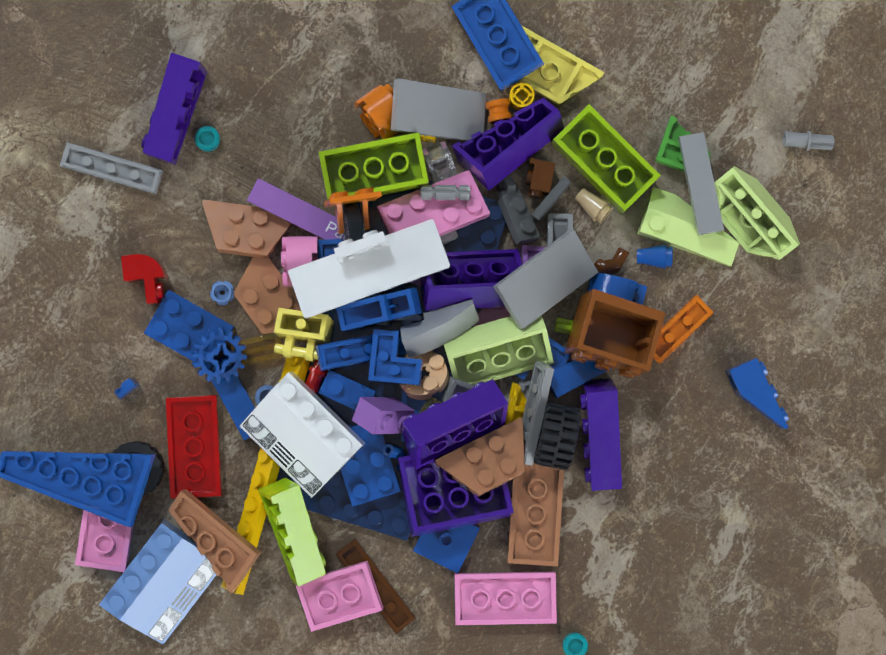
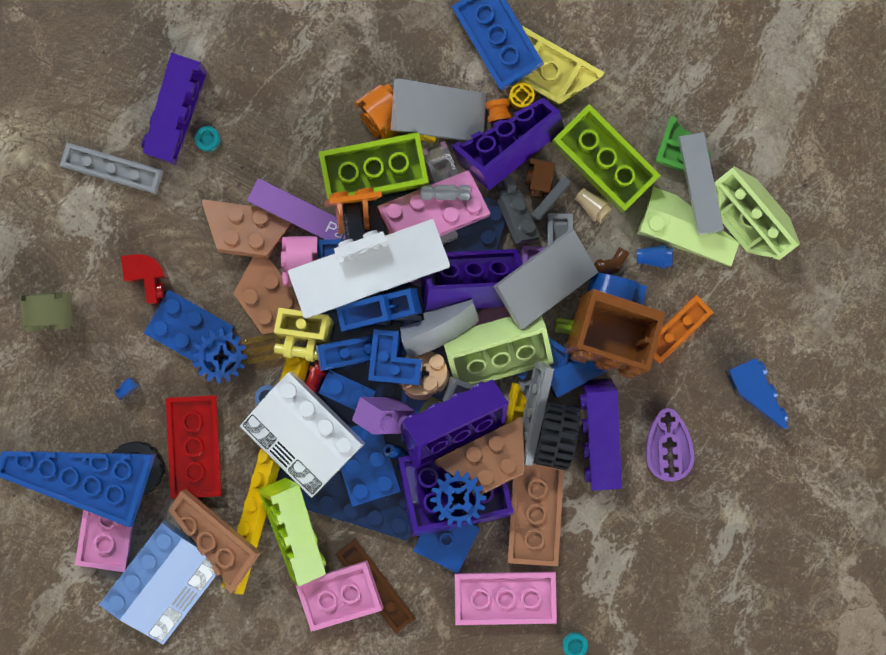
medium blue plate [210,281,235,305] -> none
blue tile [211,363,256,440] -> none
light grey axle [783,131,834,151] -> none
none -> olive brick [19,292,73,332]
none -> blue gear [430,471,486,528]
none -> medium lavender piece [645,408,694,481]

